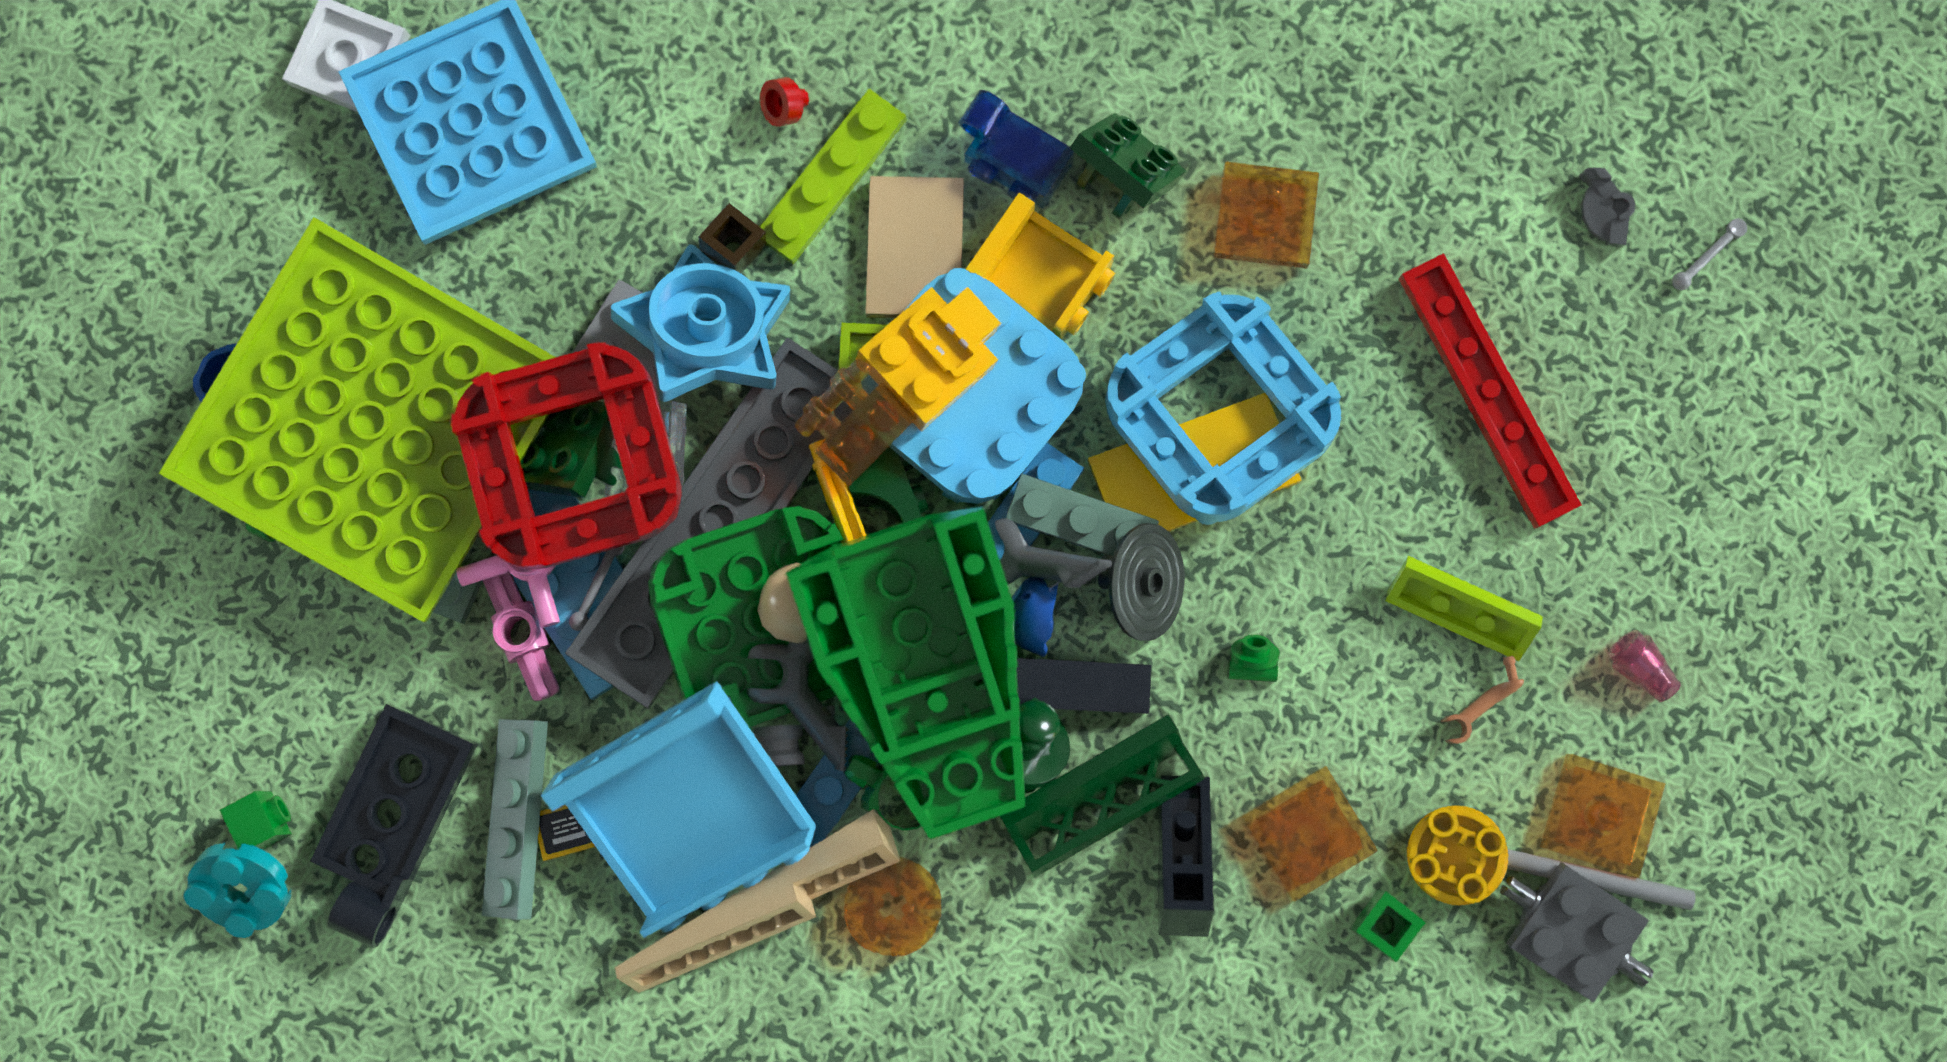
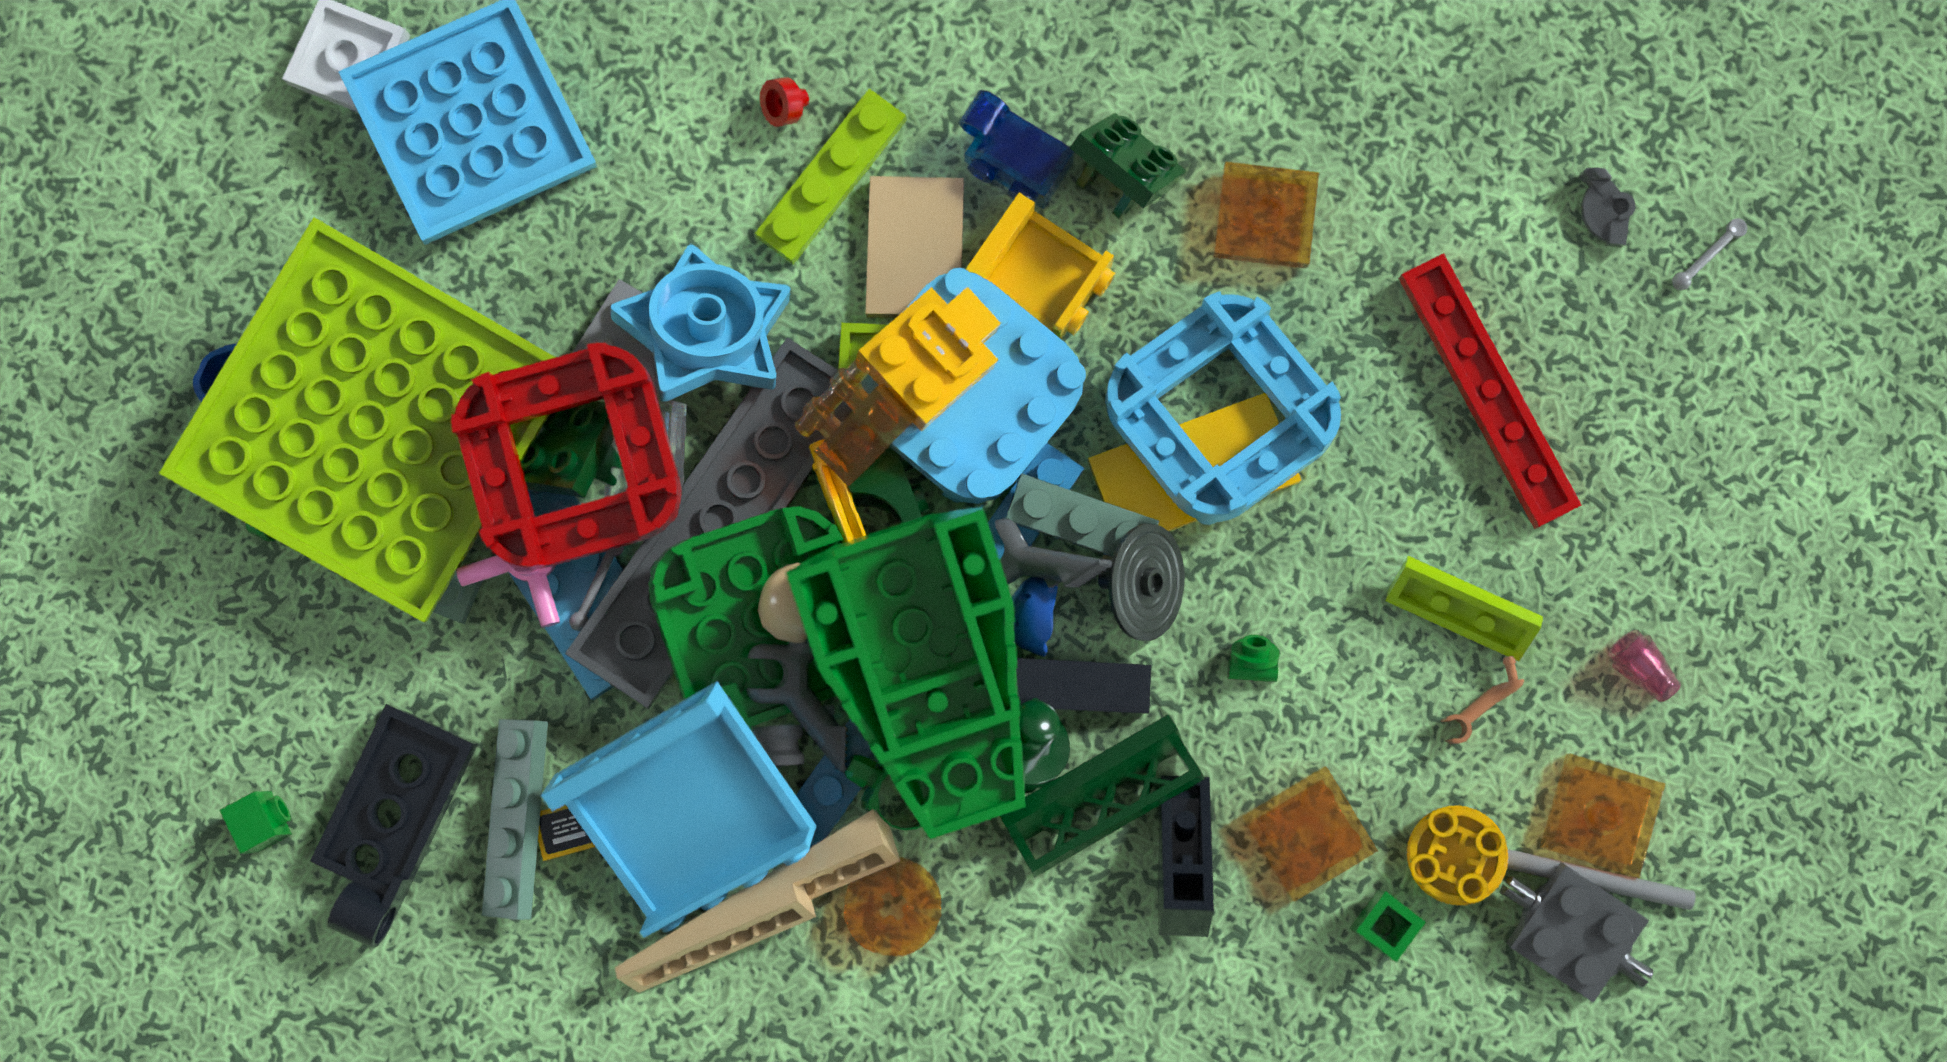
teal plate [183,843,291,938] -> none
bright pink axle [483,572,559,701] -> none
dark brown plate [698,203,766,273] -> none

